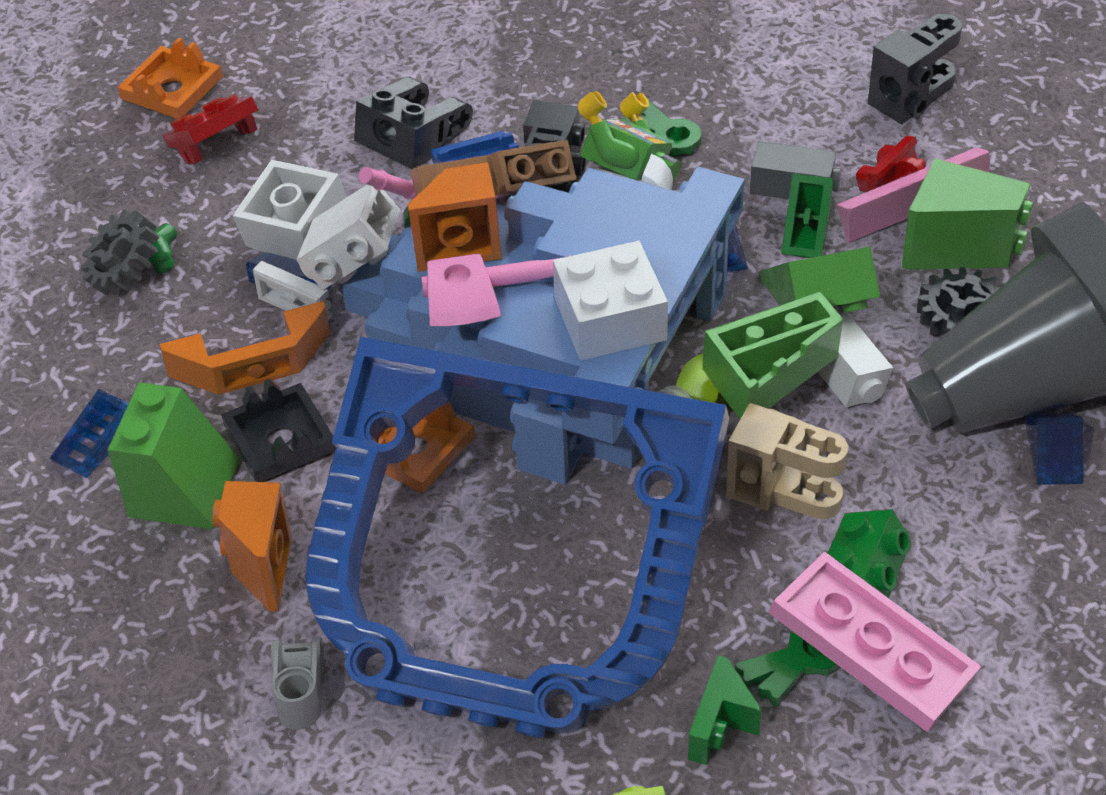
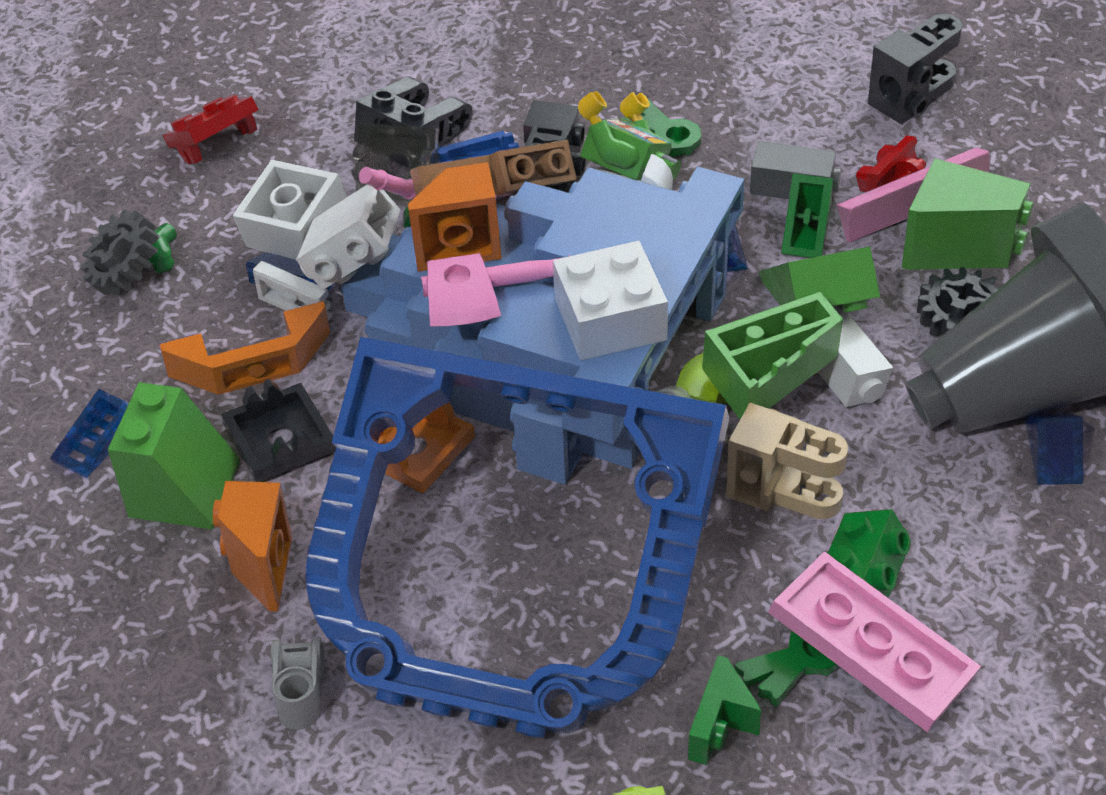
orange piece [117,38,223,119] -> none
none -> clear smoke piece [352,123,439,205]

